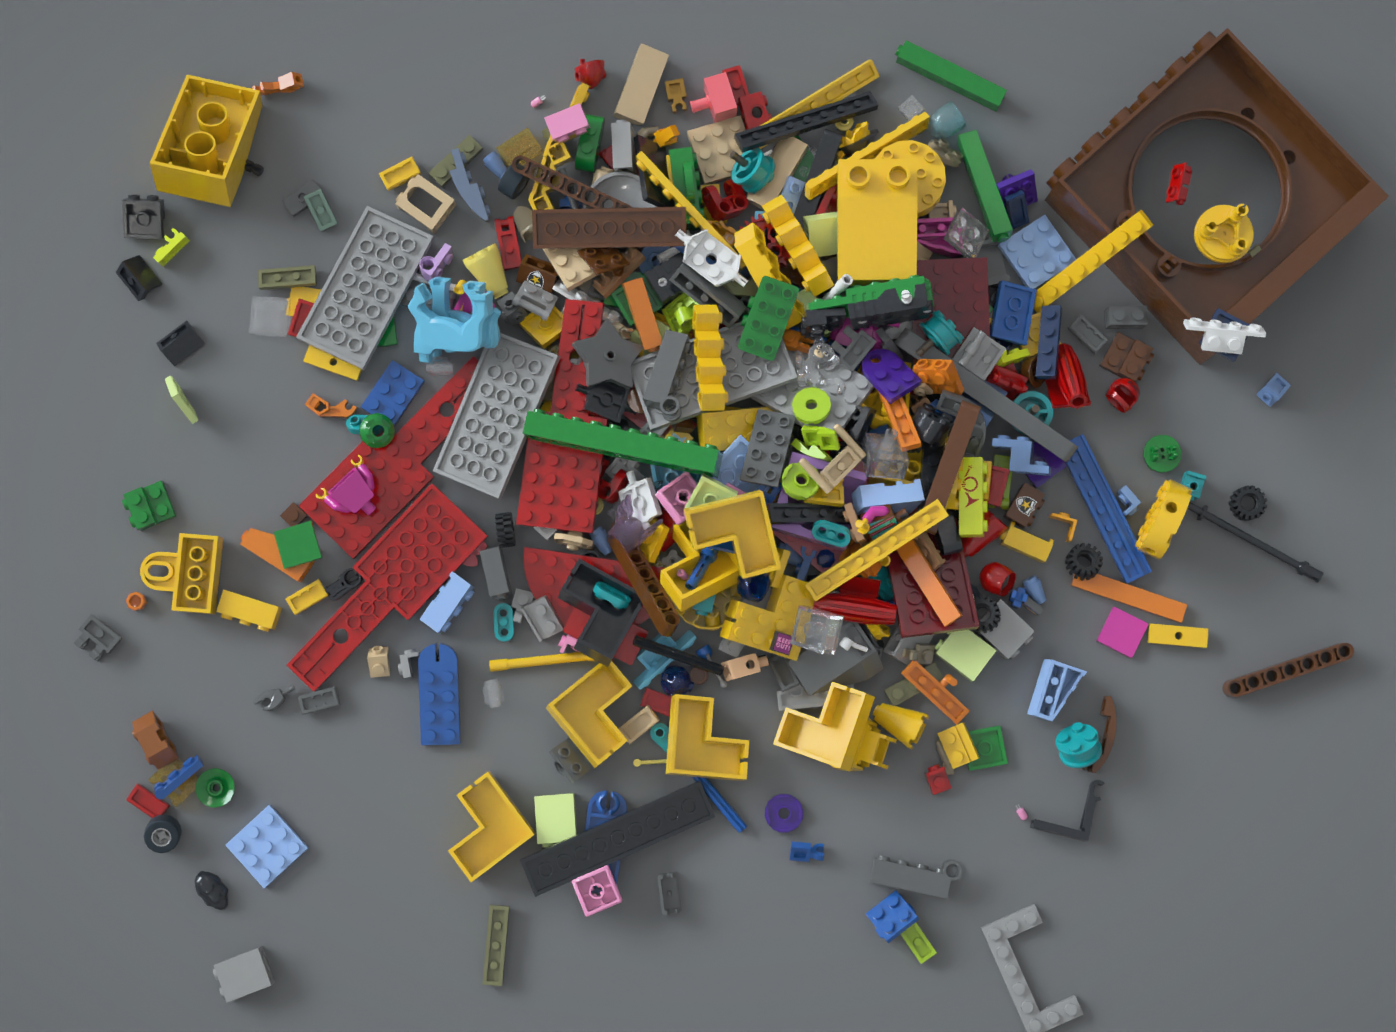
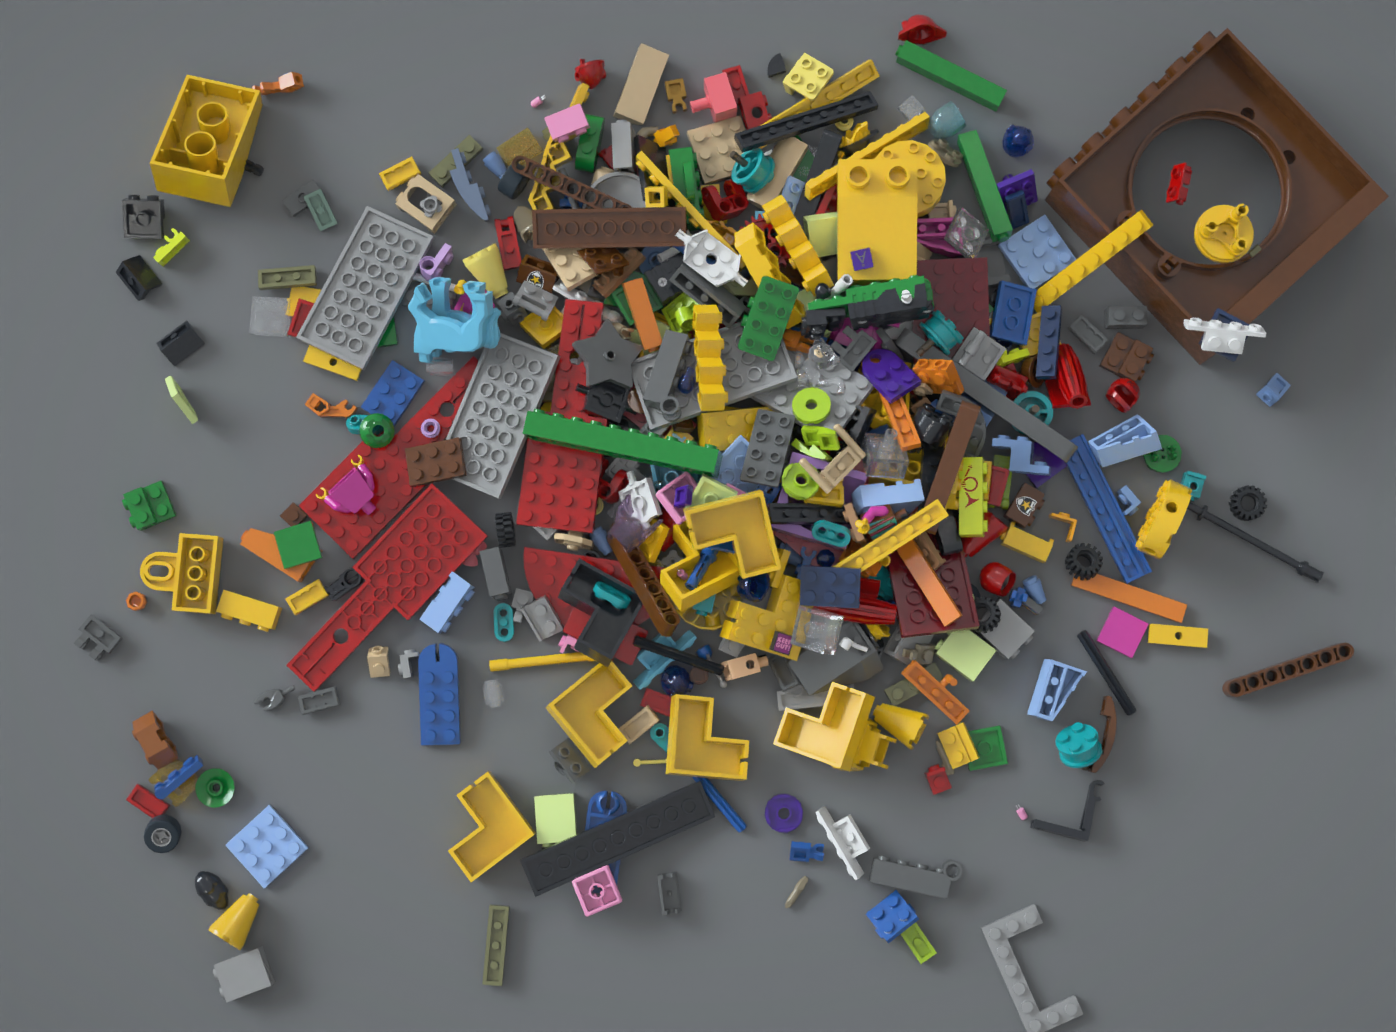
none -> yellow cone [208,893,259,950]
none -> reddish brown plate [405,437,467,487]
none -> light grey plate [420,195,442,217]
none -> lavender plate [421,419,440,438]
none -> yellow plate [645,186,668,208]
none -> dark purple tile [674,485,693,508]
none -> clear blue cylinder [678,367,695,394]
none -> black tile [767,53,786,78]
none -> light yellow bracket [783,52,834,101]
none -> dark tan piece [785,876,808,908]
none -> dark blue plate [800,565,861,608]
none -> black hinge [815,283,831,299]
none -> white bracket [816,806,870,880]
none -> dark purple tile [850,248,874,271]
none -> red hat [898,15,947,45]
none -> clear blue helmet [1002,124,1034,157]
none -> black axle [1077,630,1136,716]
none -> light blue wedge [1088,414,1162,467]

